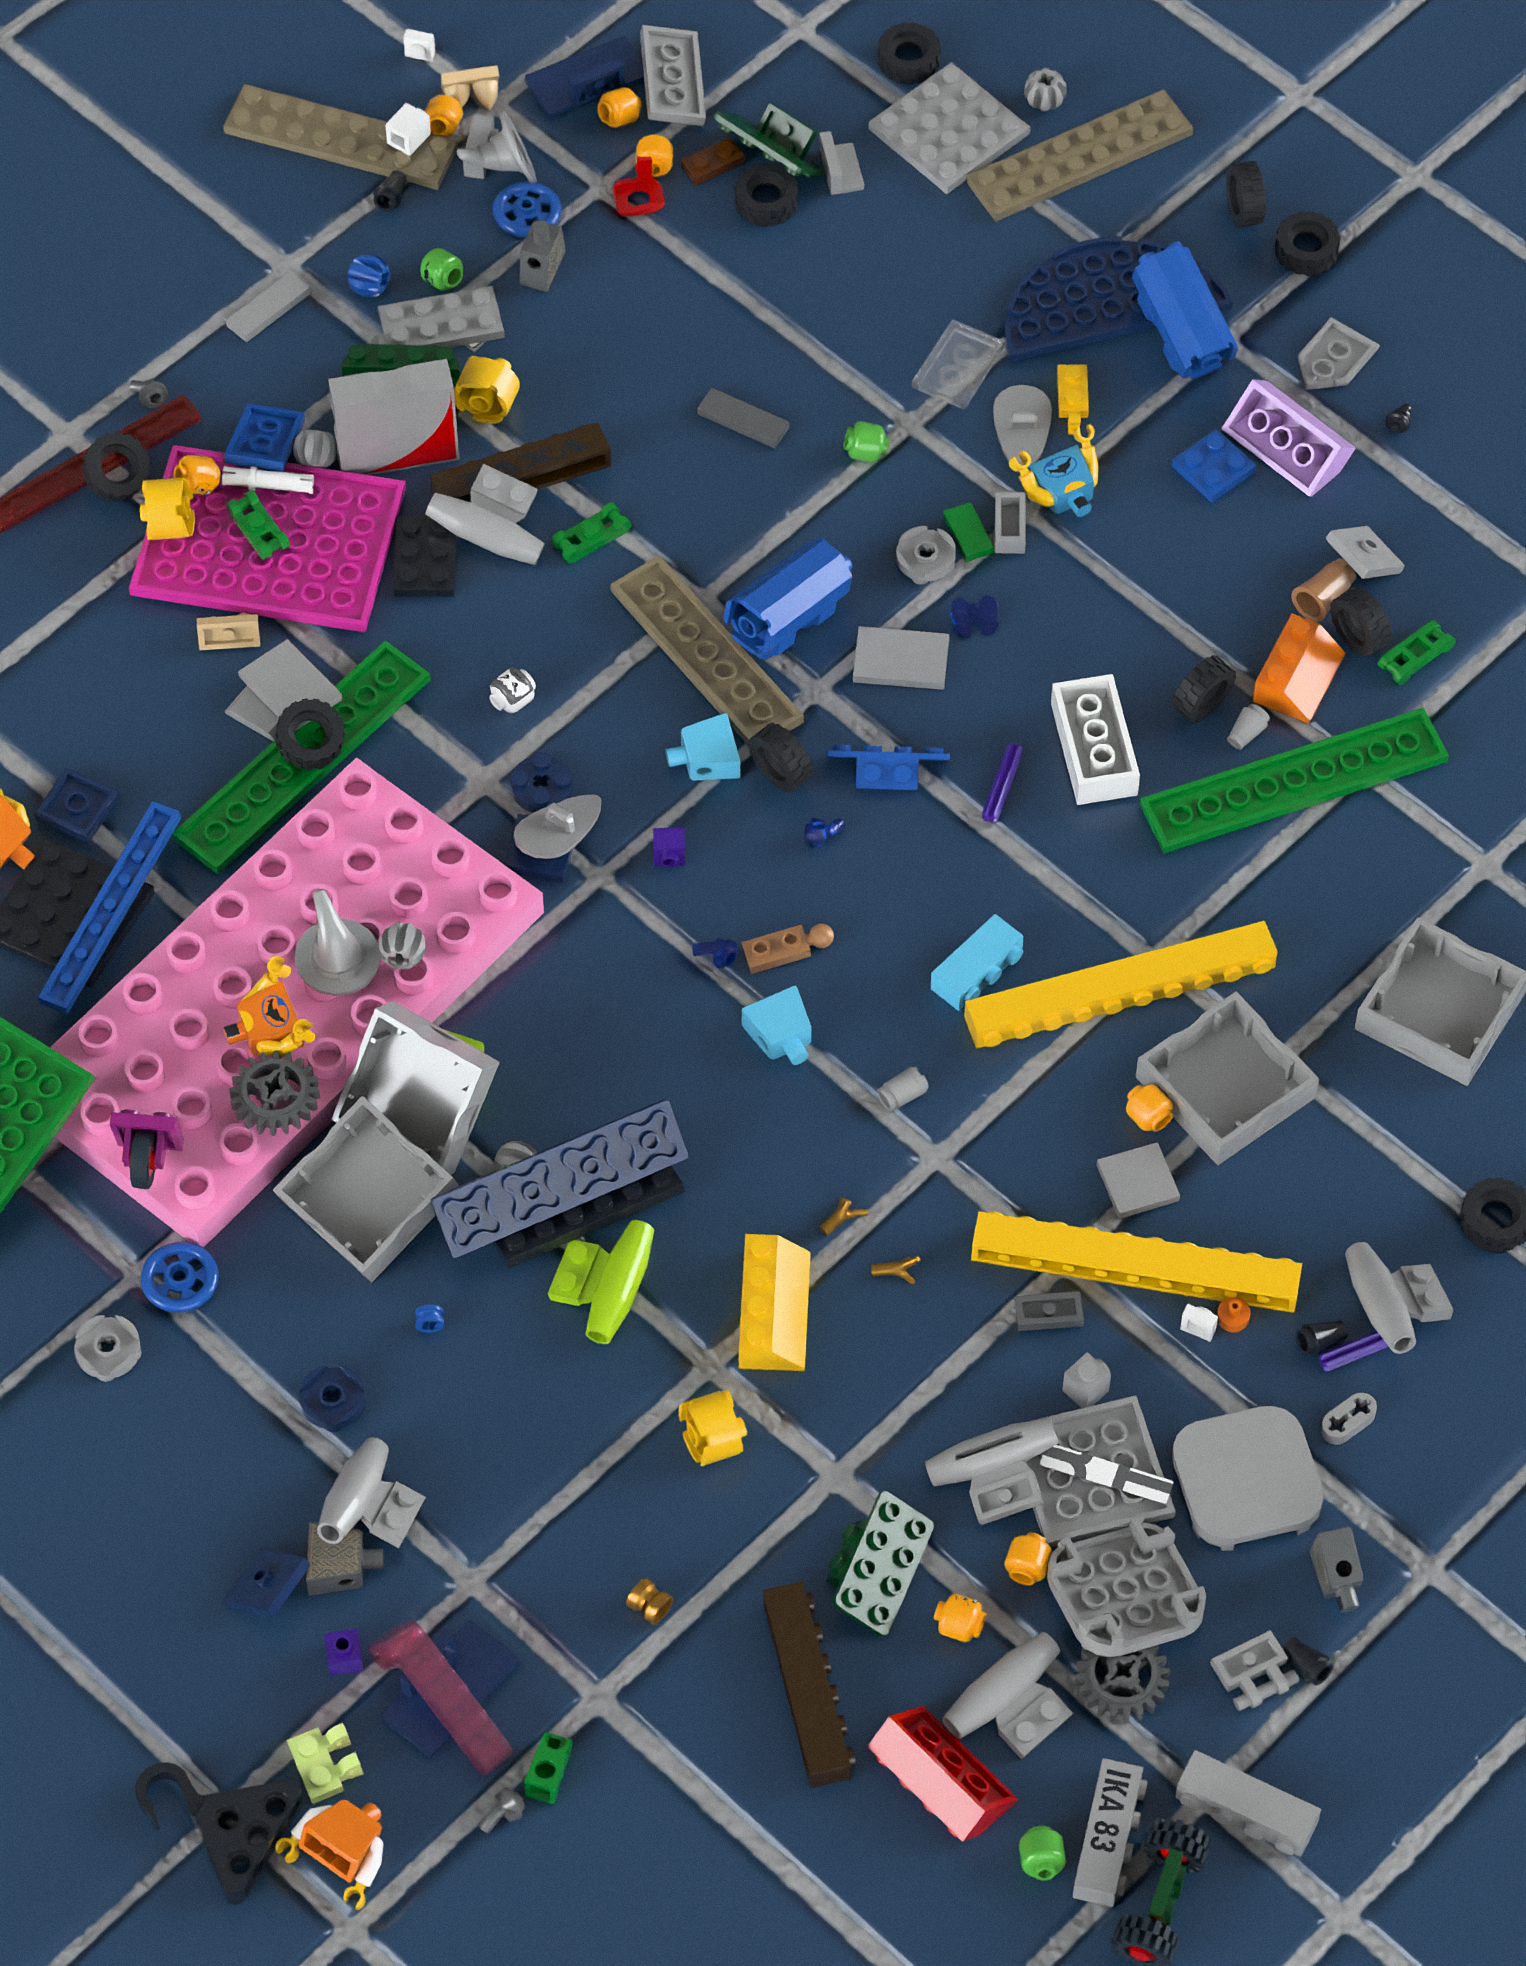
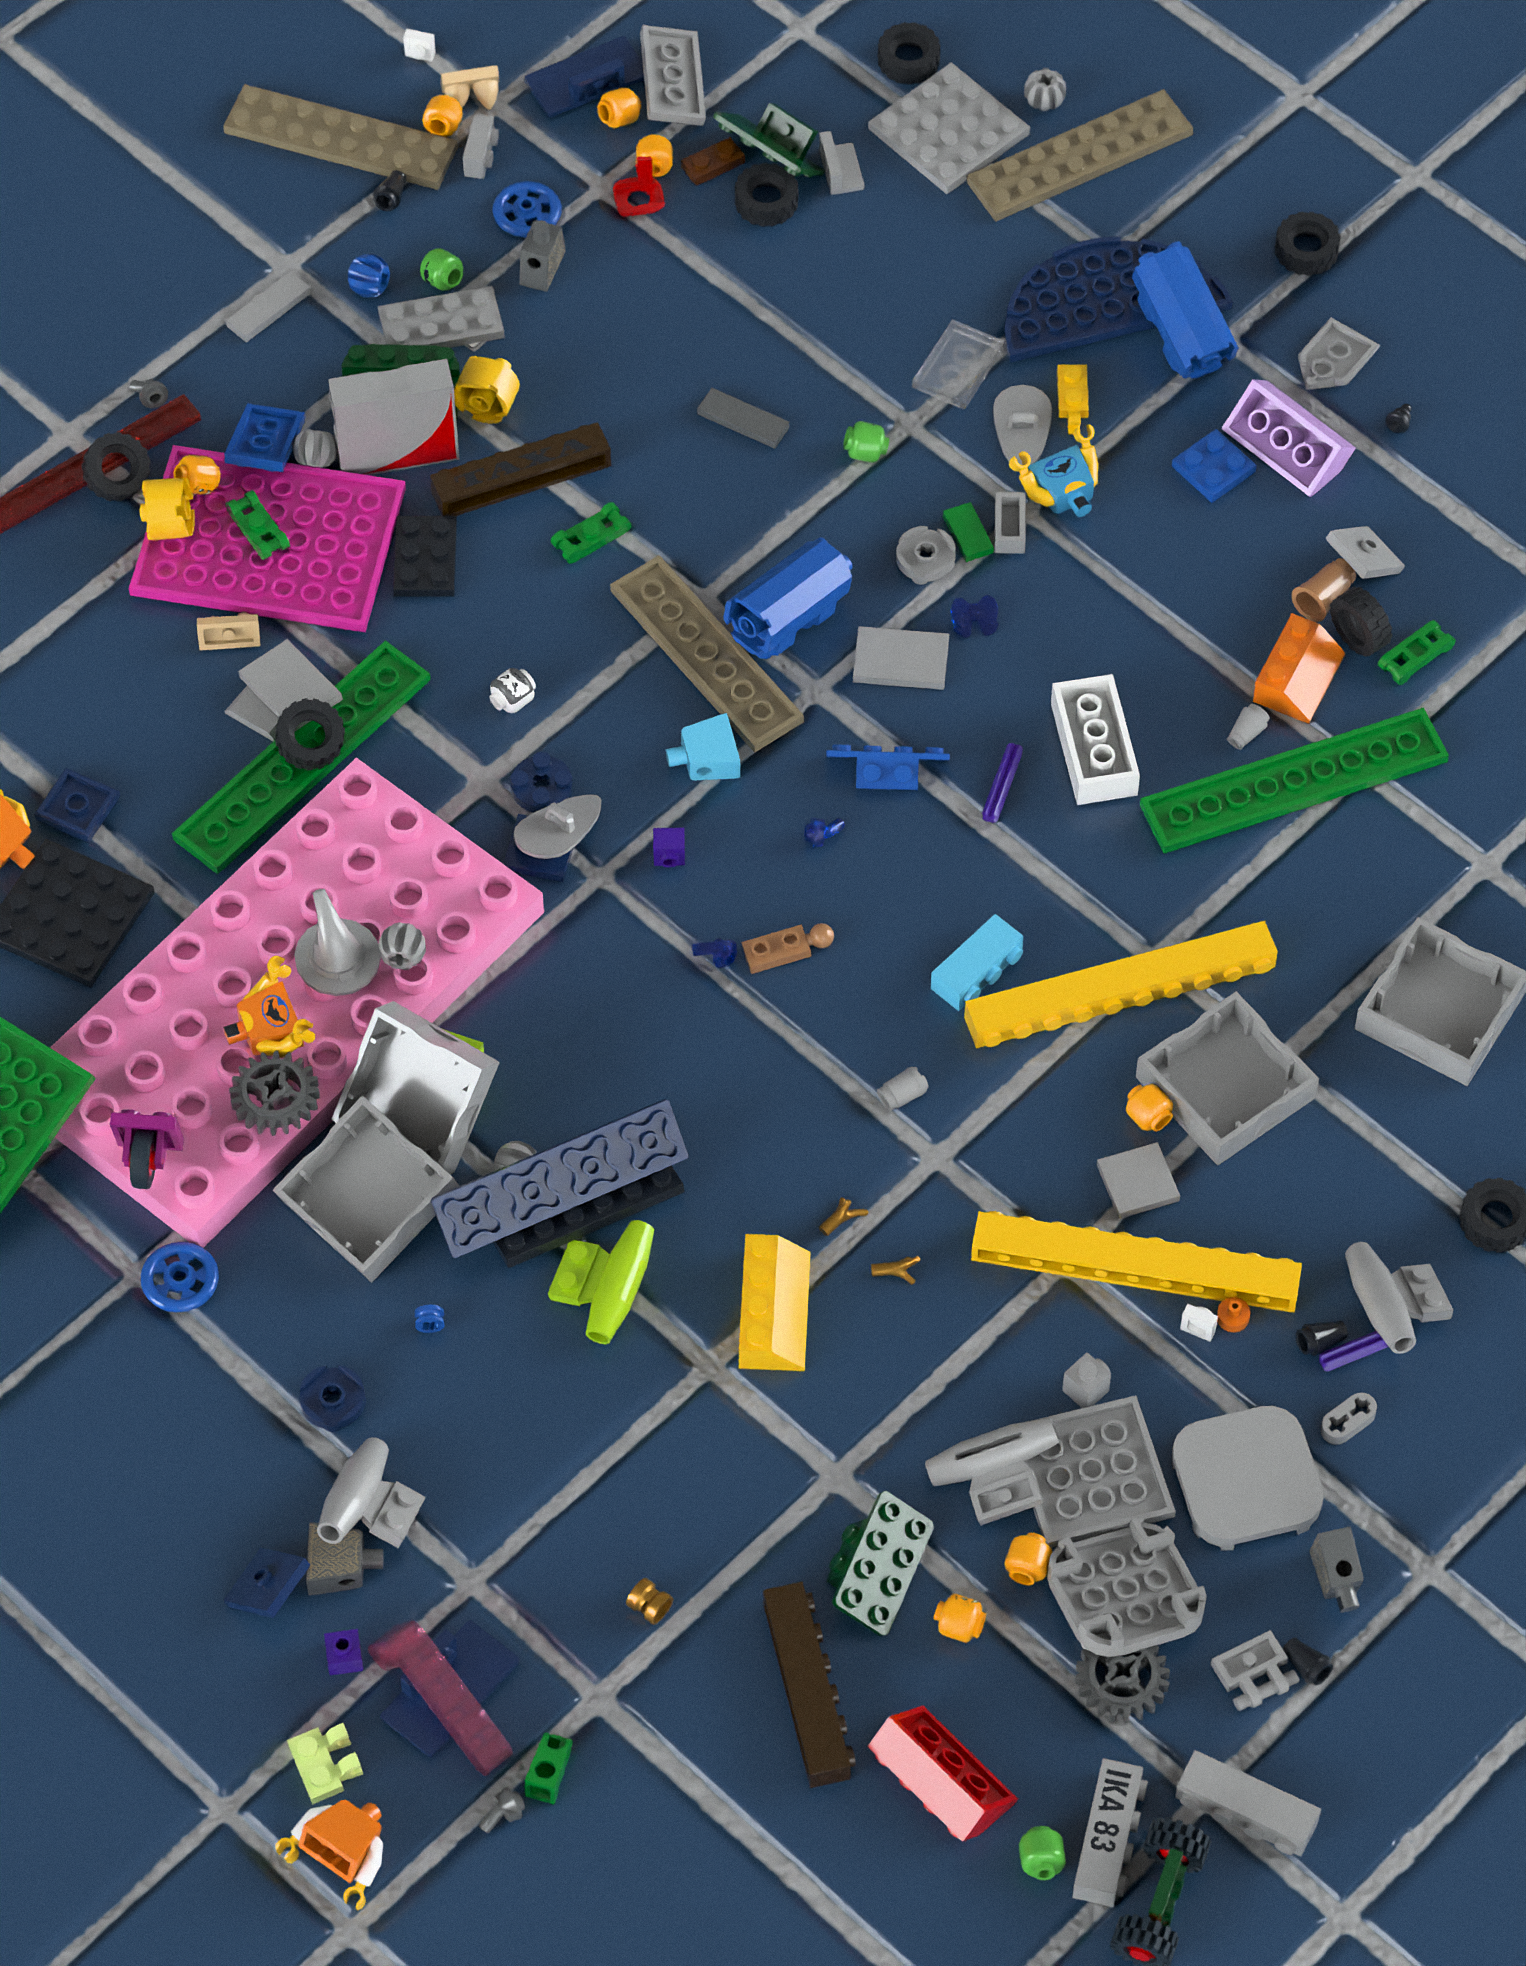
blue plate [38,801,181,1015] -> none
light grey plate [74,1315,141,1382] -> none
black piece [135,1762,303,1905] -> none
white pin [222,466,314,494] -> none
white brick [385,103,431,156] -> none
light grey plate [425,464,545,565] -> none
light grey piece [457,111,537,184] -> none
yellow brick [679,1390,747,1466] -> none
medium azure torso [742,985,811,1065] -> none
black tyre [748,723,813,792] -> none
light grey plate [942,1632,1073,1760] -> none
dark grey plate [1014,1291,1084,1331] -> none
sticker [1040,1445,1173,1504] -> none
black tyre [1172,655,1237,723] -> none
black tyre [1226,161,1266,227] -> none

